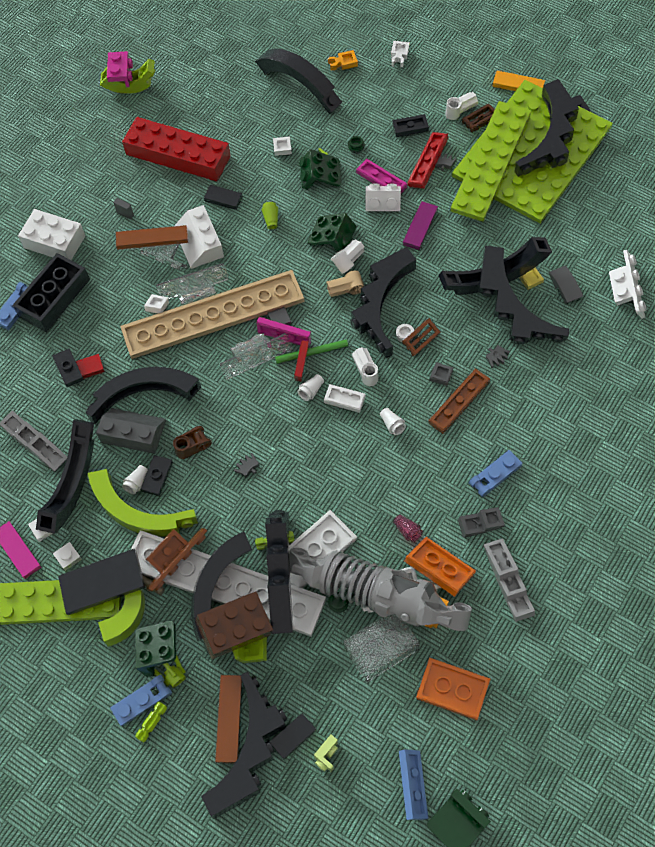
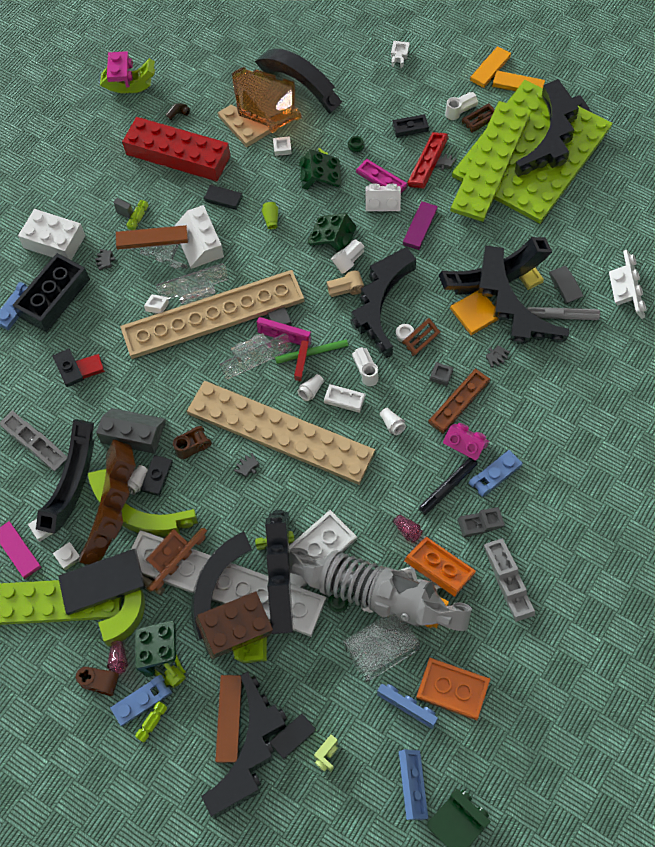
black arch [85,367,201,424] -> none
light orange plate [328,50,358,71] -> none
none -> reddish brown piece [76,667,119,696]
none -> reddish brown arch [79,439,136,565]
none -> dark grey piece [95,249,116,270]
none -> clear pink cone [107,641,128,674]
none -> lime axle [126,200,148,230]
none -> dark brown arm [165,103,190,120]
none -> tan plate [187,381,375,485]
none -> tan wing [218,105,274,148]
none -> clear orange windscreen [232,67,302,133]
none -> medium blue plate [377,684,438,729]
none -> black axle [418,457,478,515]
none -> dark pink bracket [443,423,490,460]
none -> light orange tile [450,291,499,335]
none -> light orange tile [470,46,511,88]
none -> light grey axle [527,307,600,320]

